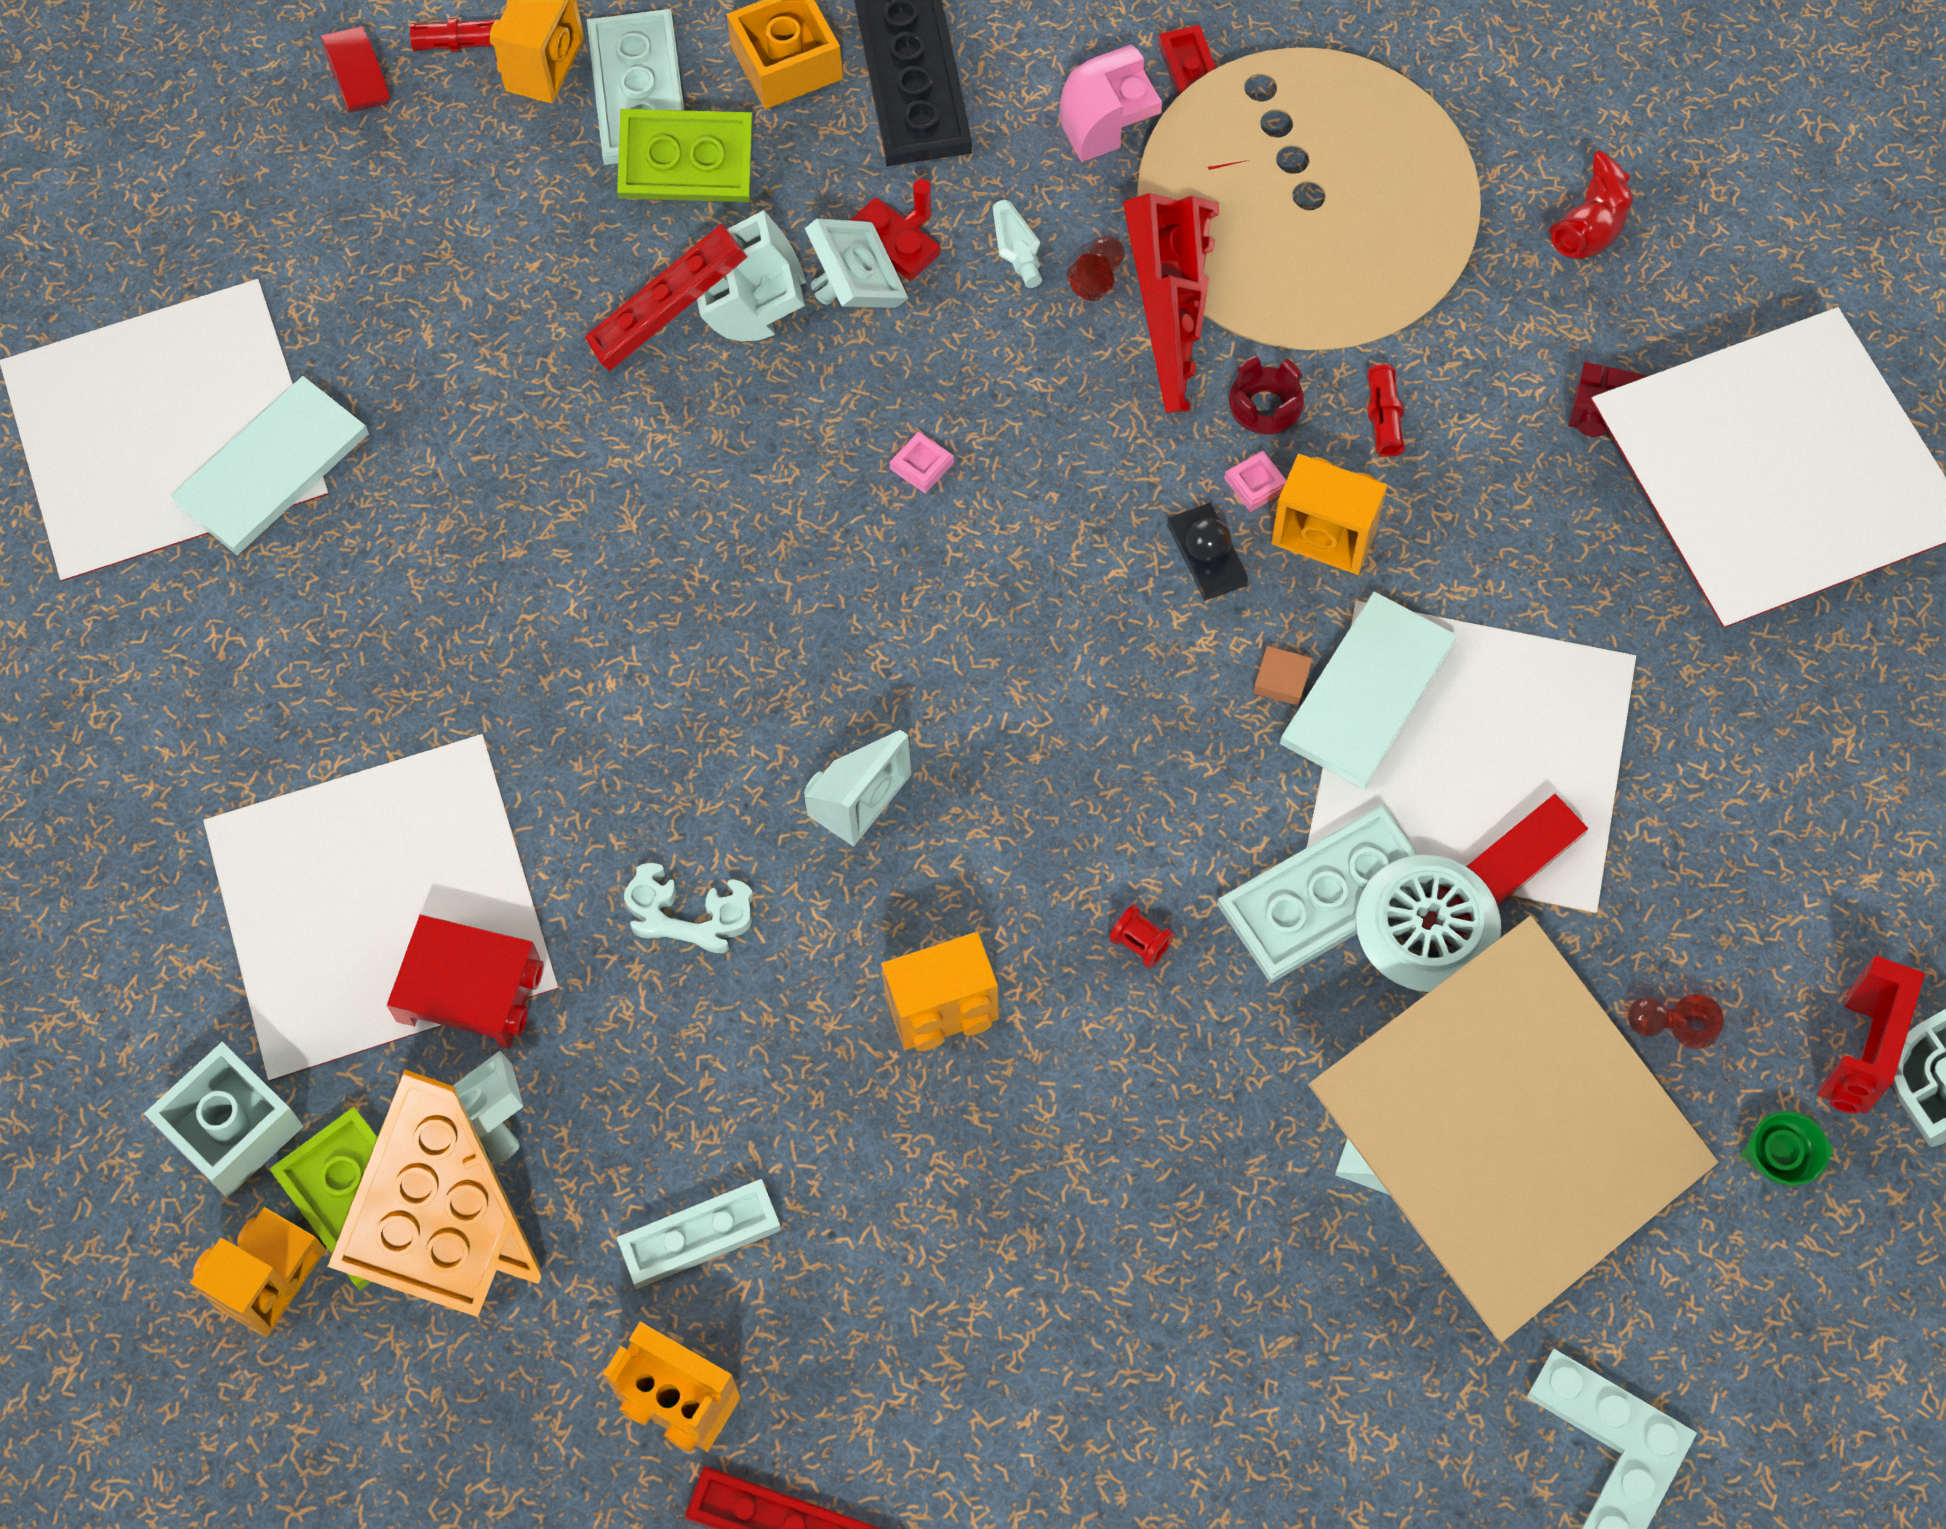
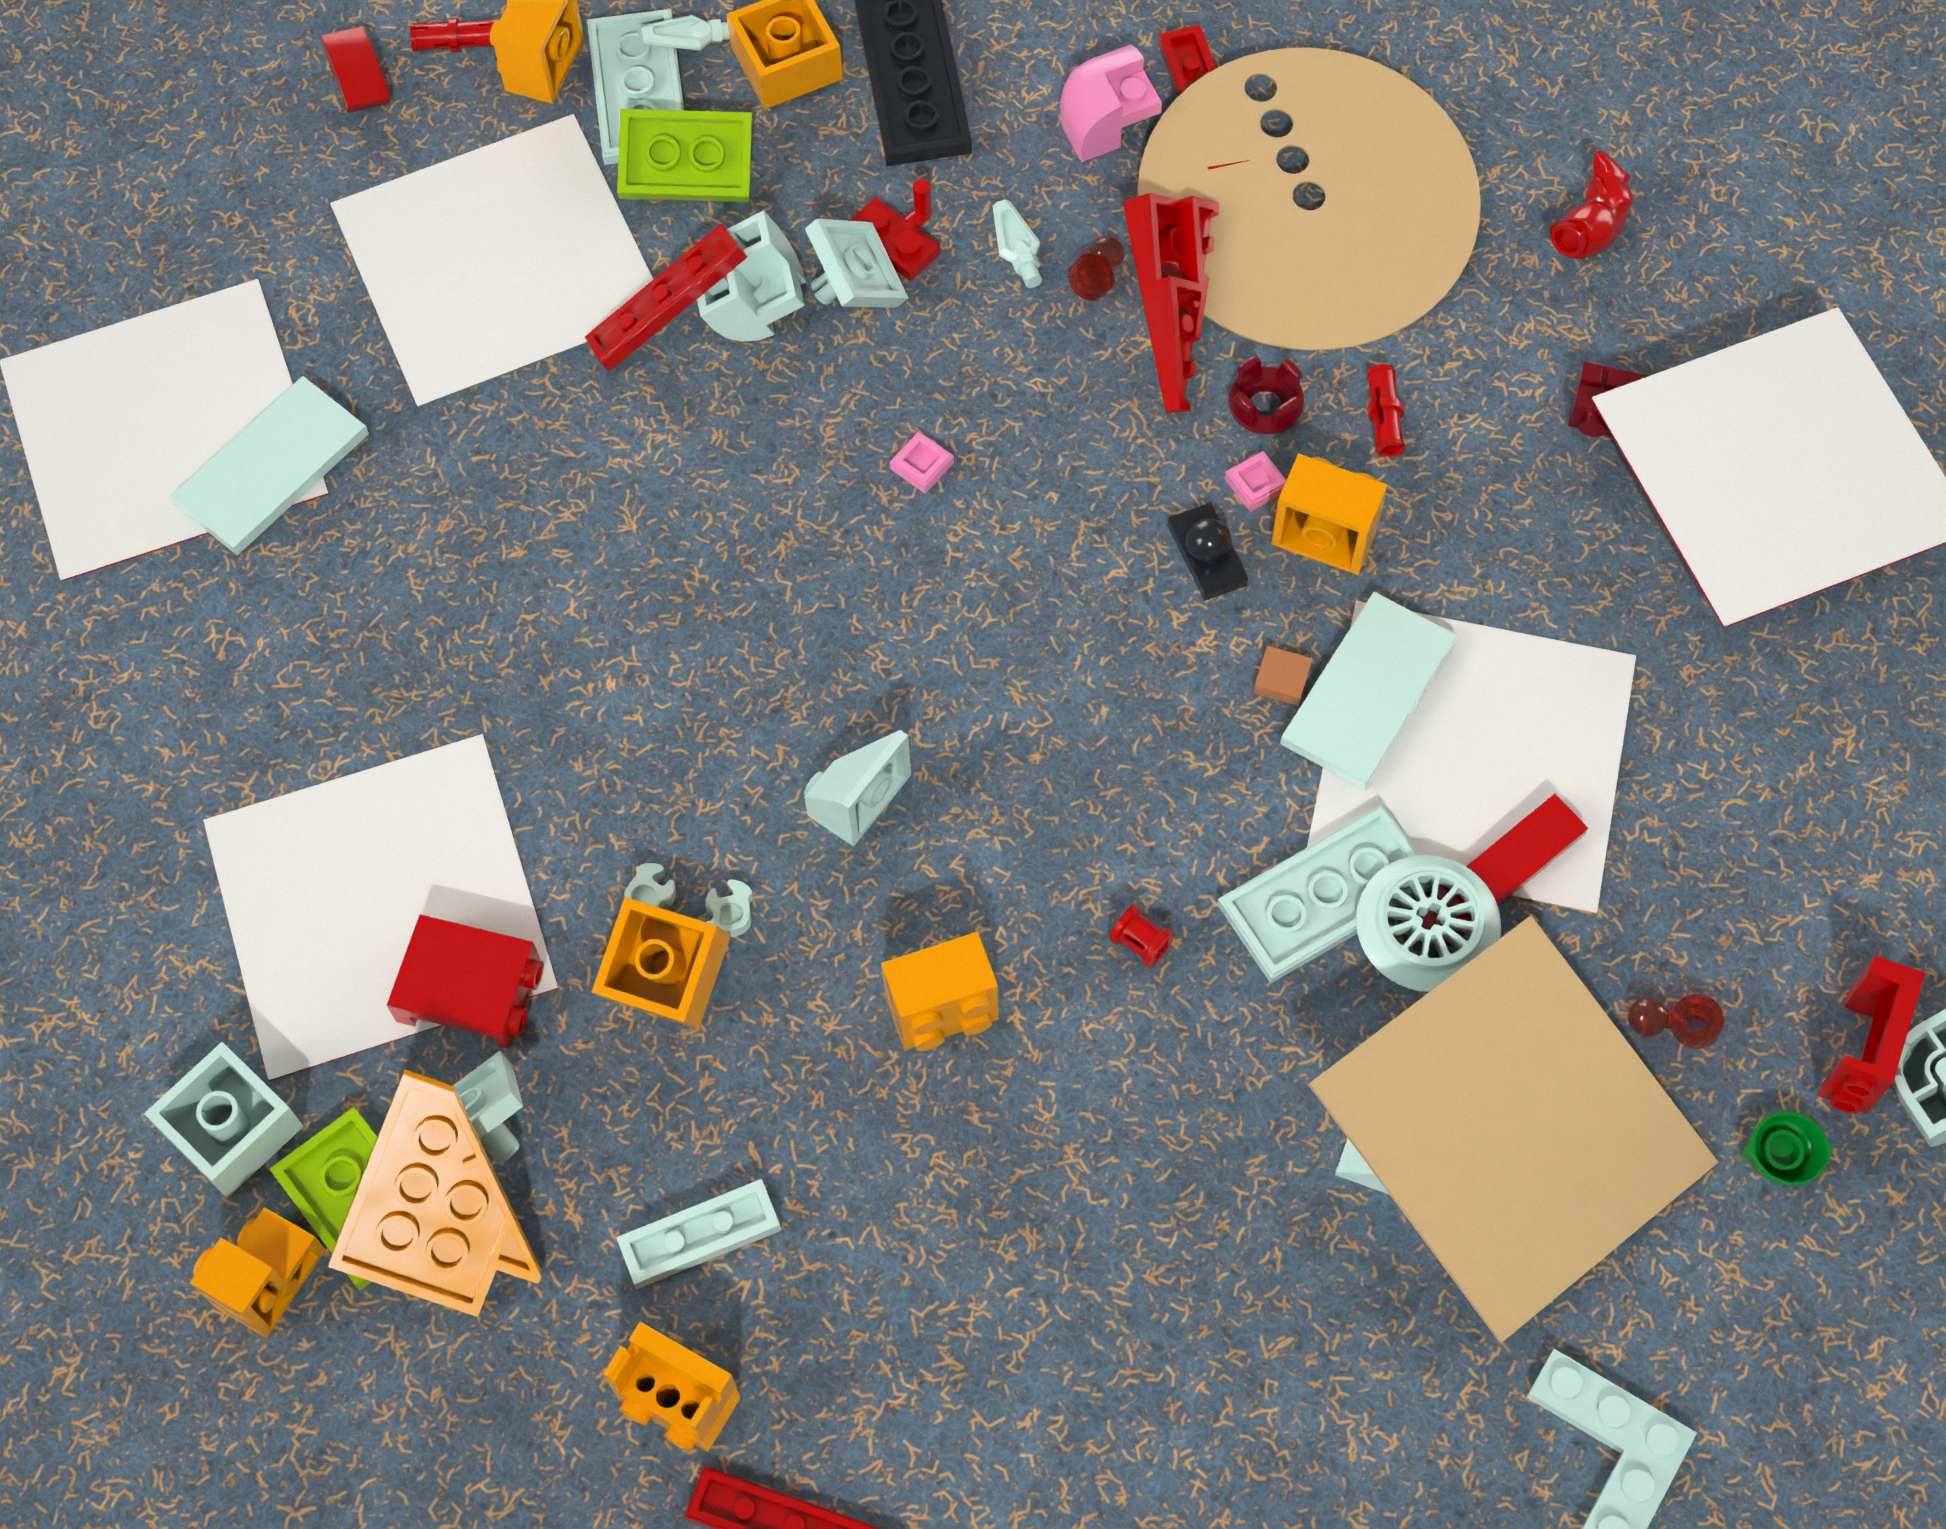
none -> white piece [330,114,653,407]
none -> light orange brick [592,897,731,1029]
none -> light aqua piece [639,15,730,50]

